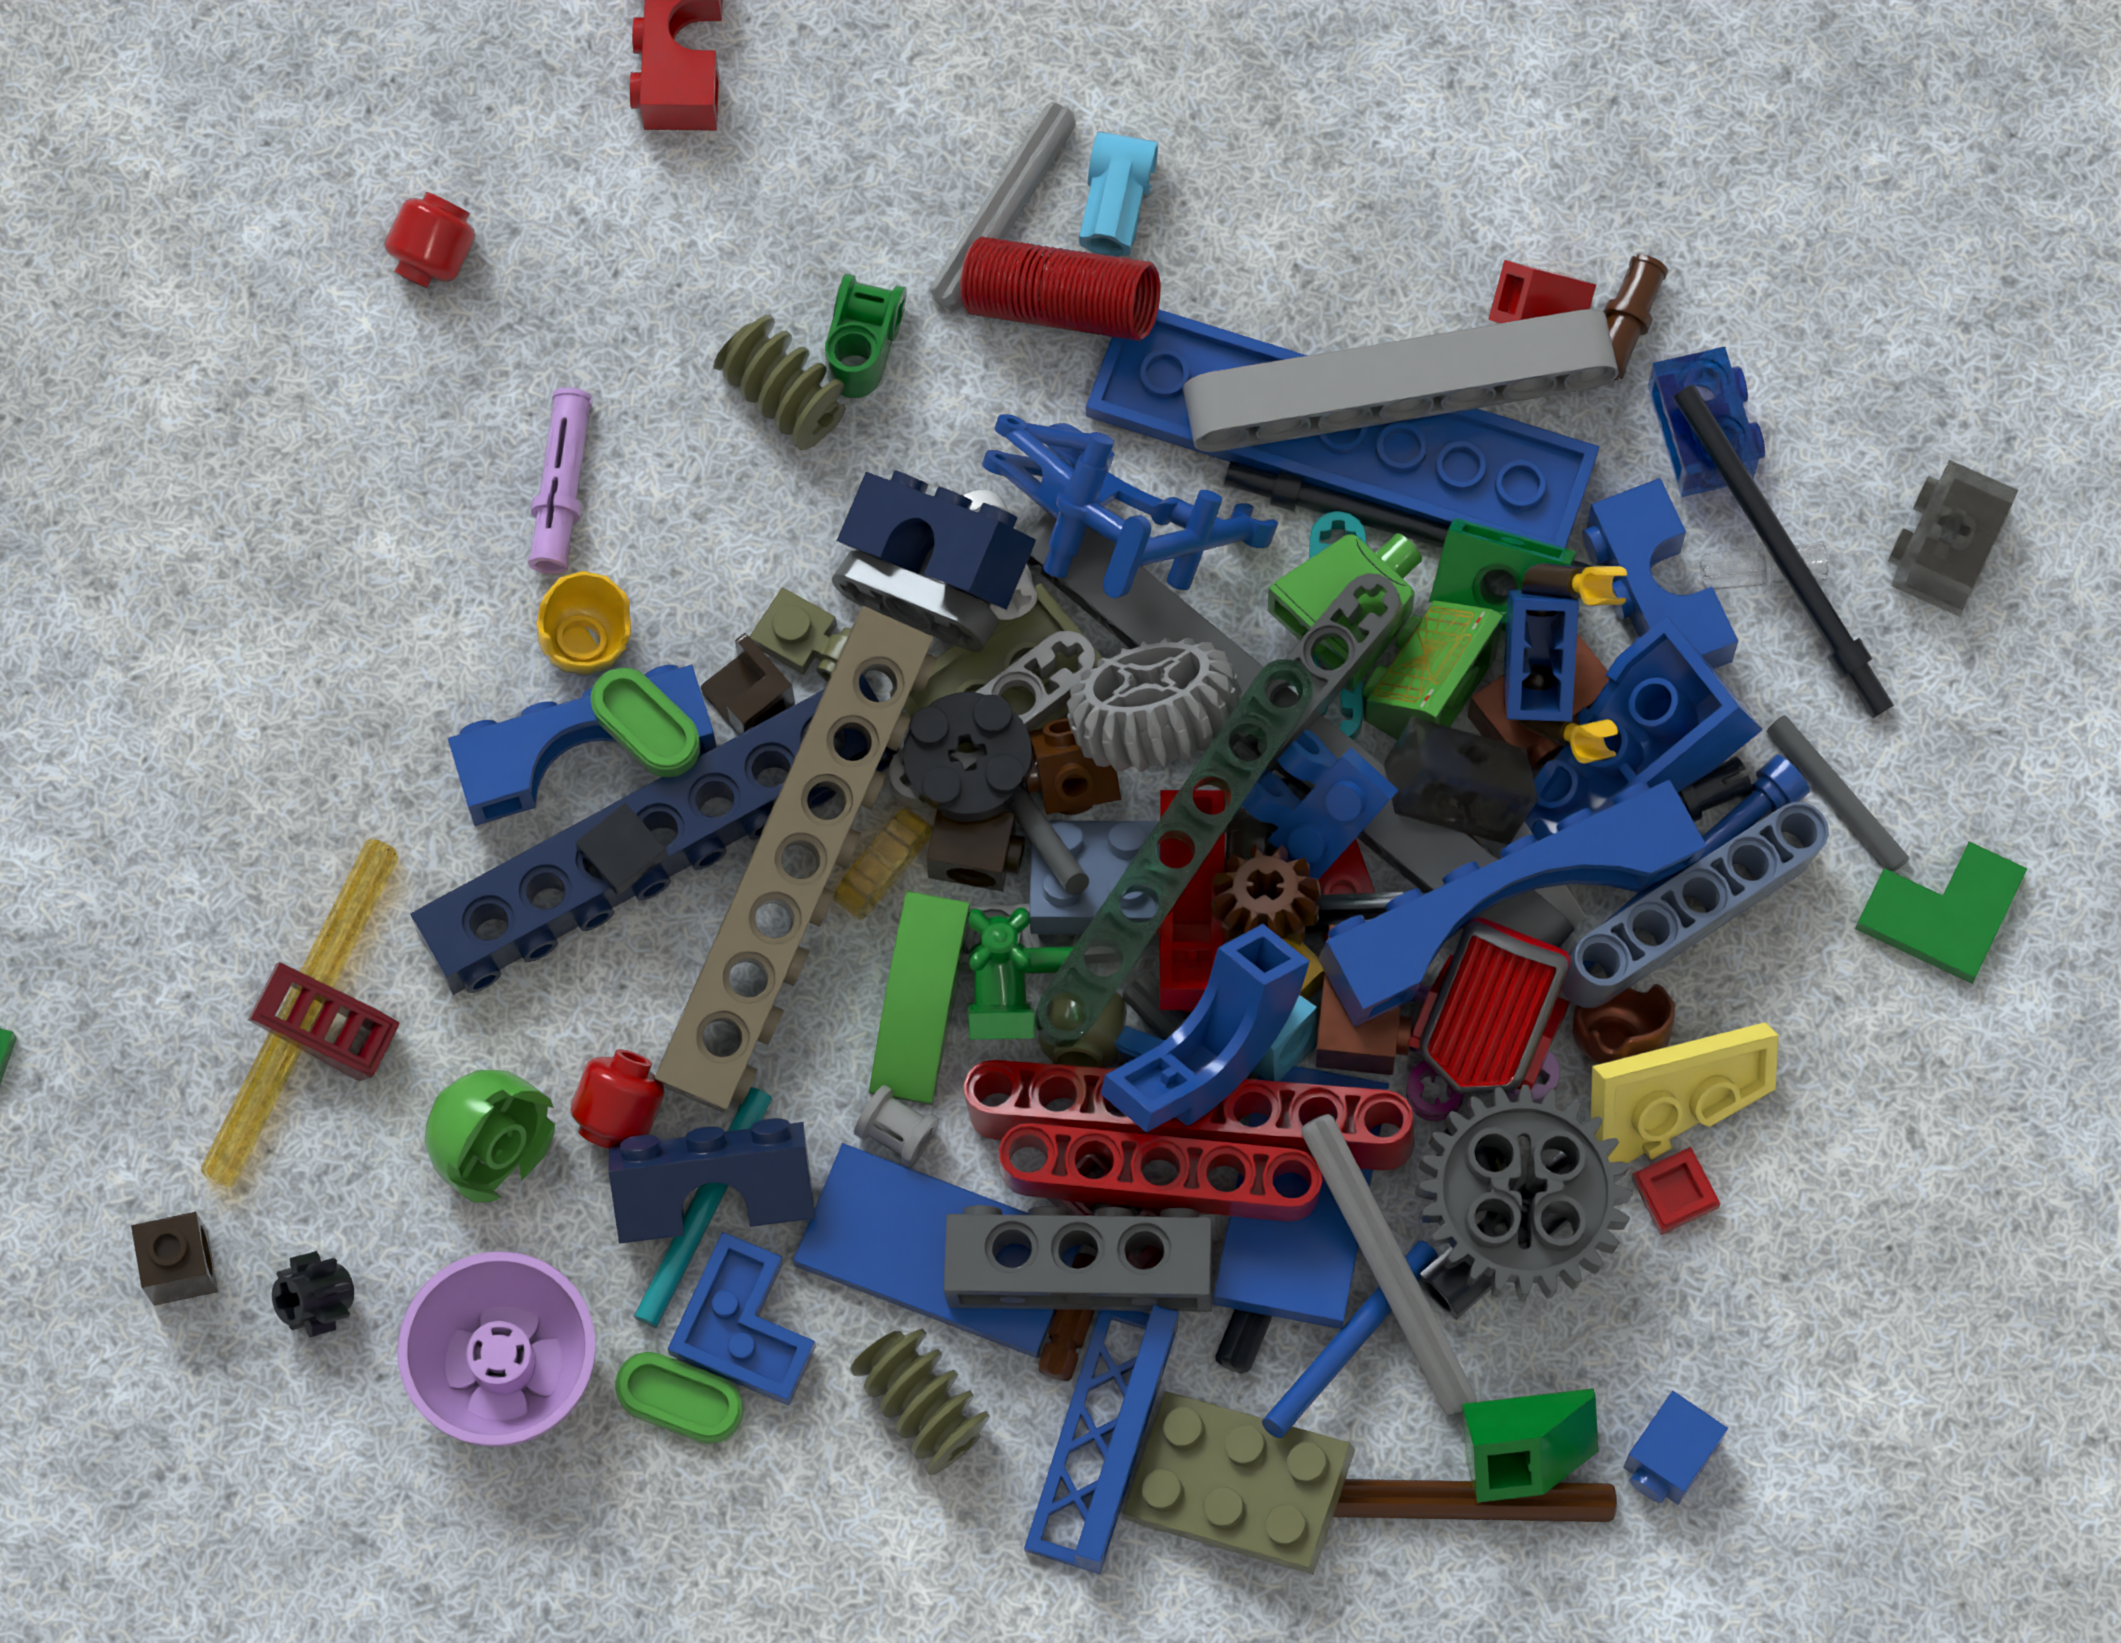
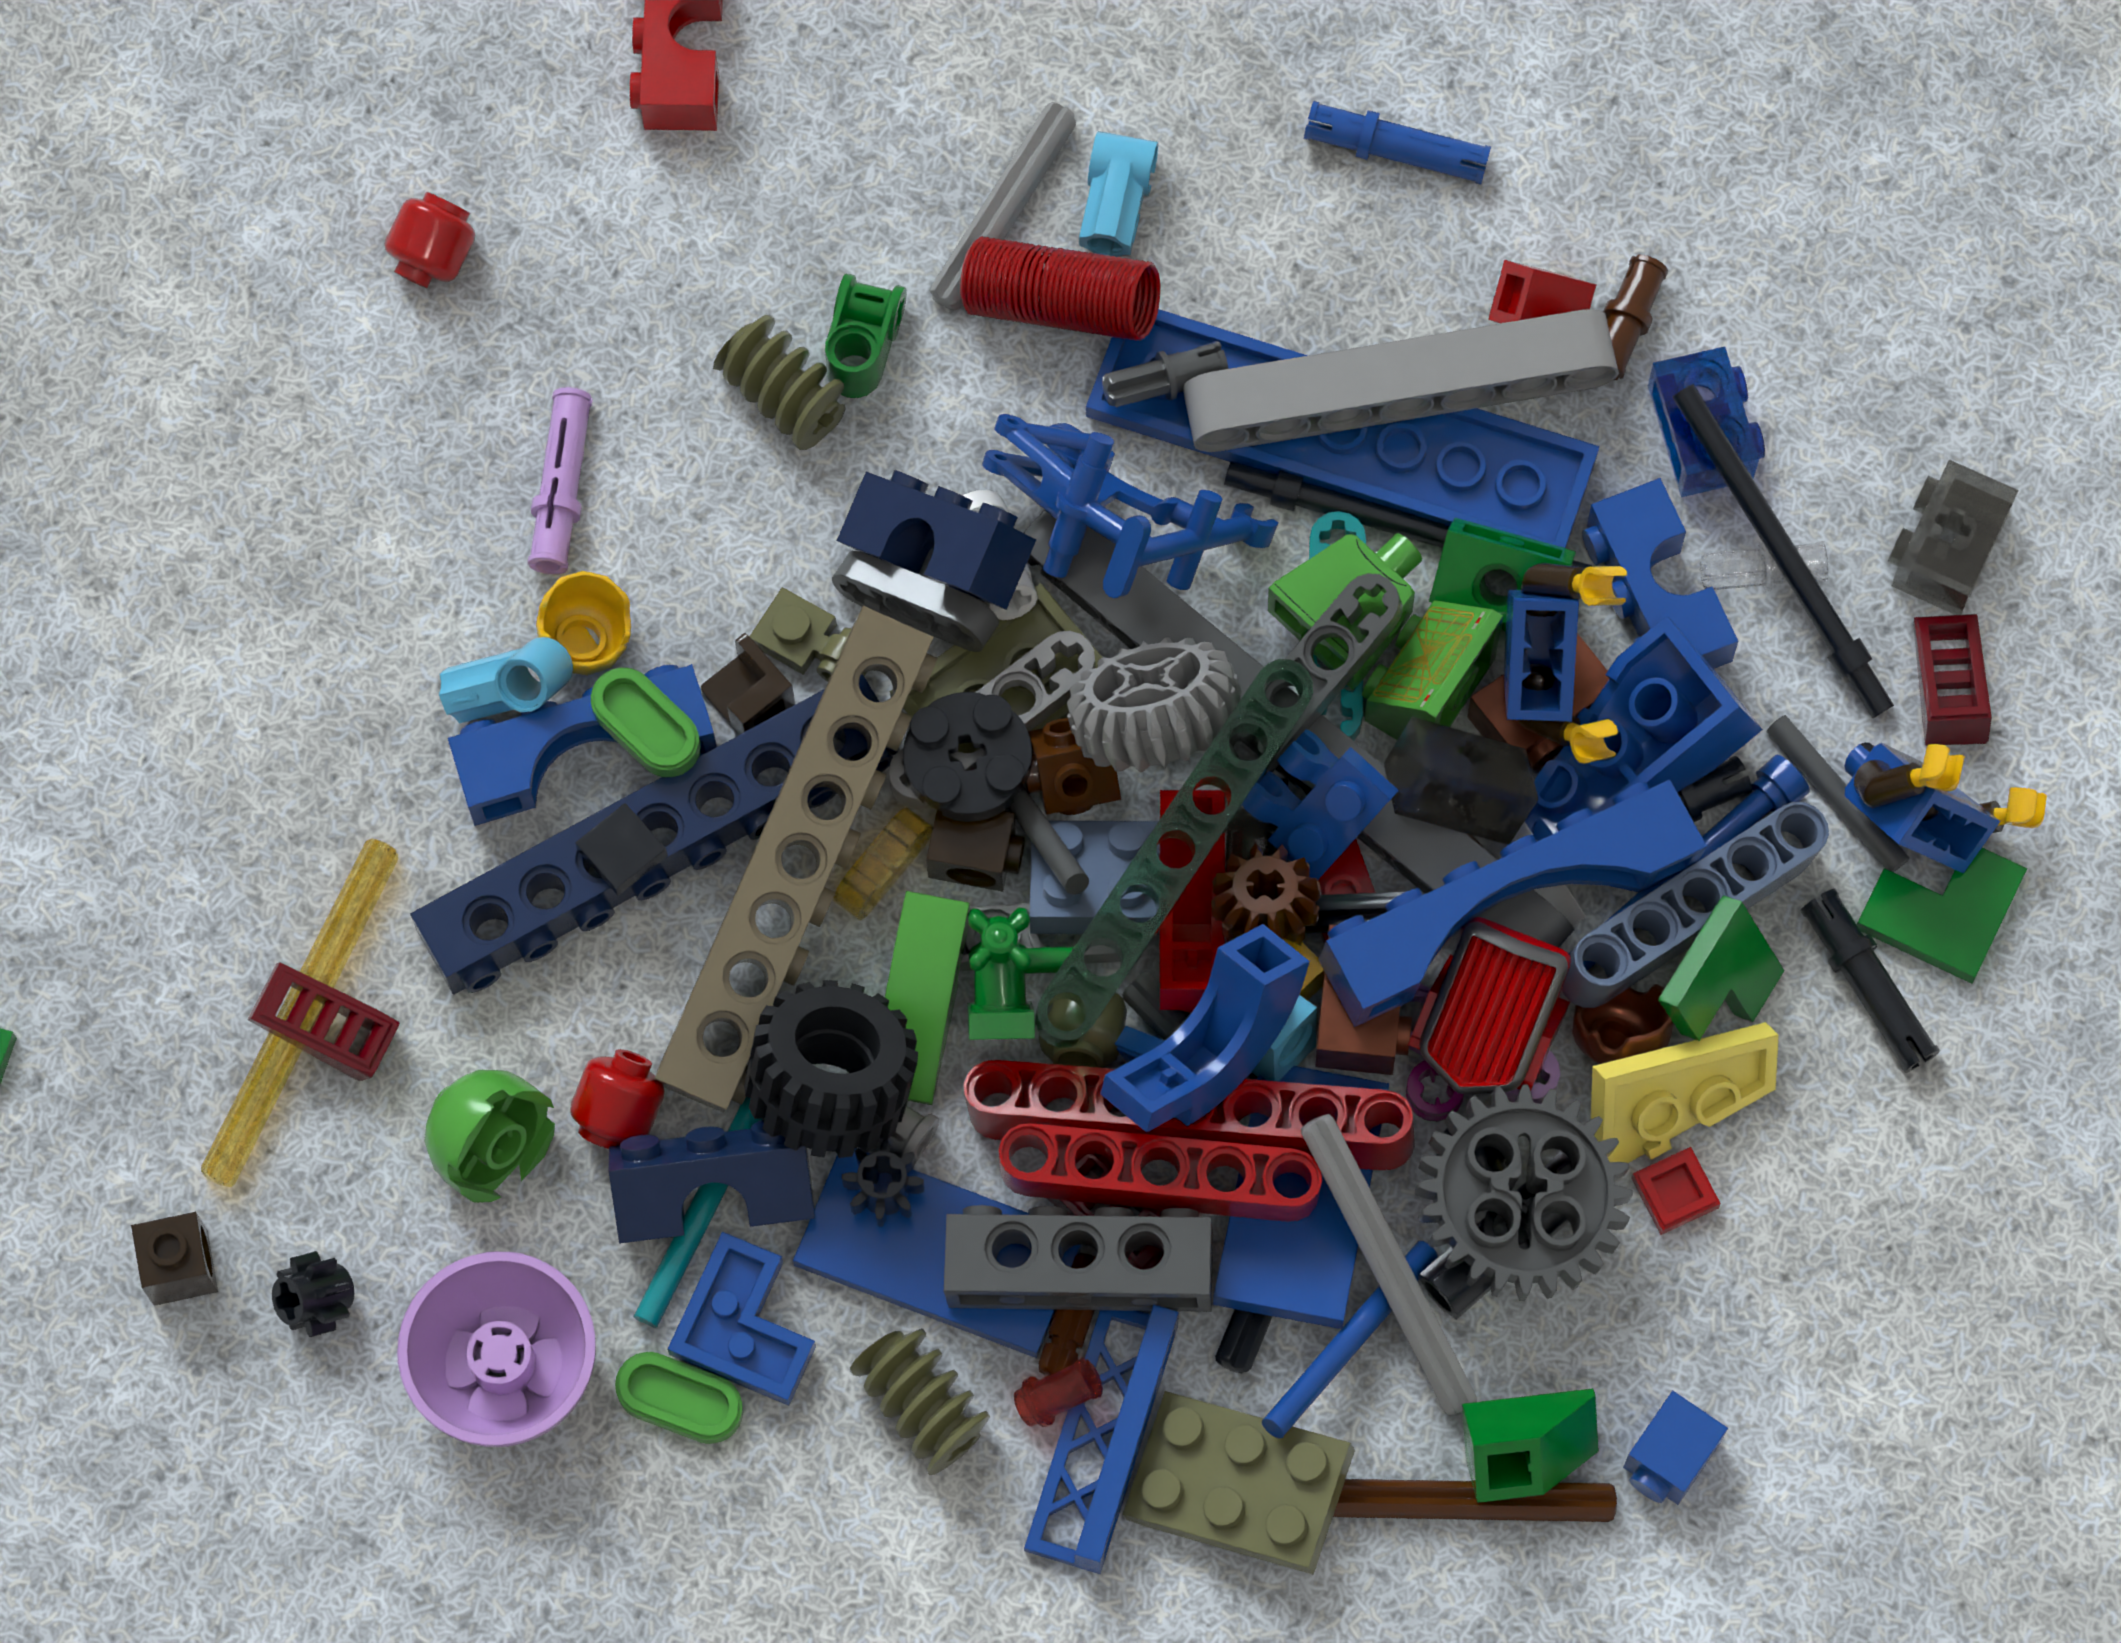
none -> medium azure piece [439,637,573,724]
none -> black tyre [744,980,918,1158]
none -> black gear [842,1140,925,1227]
none -> clear red pin [1014,1358,1103,1427]
none -> dark grey axle [1102,341,1229,407]
none -> blue pin [1303,101,1491,185]
none -> green tile [1659,895,1785,1041]
none -> black pin [1801,888,1940,1073]
none -> torso [1844,742,2047,873]
none -> dark red slope [1913,614,1992,746]

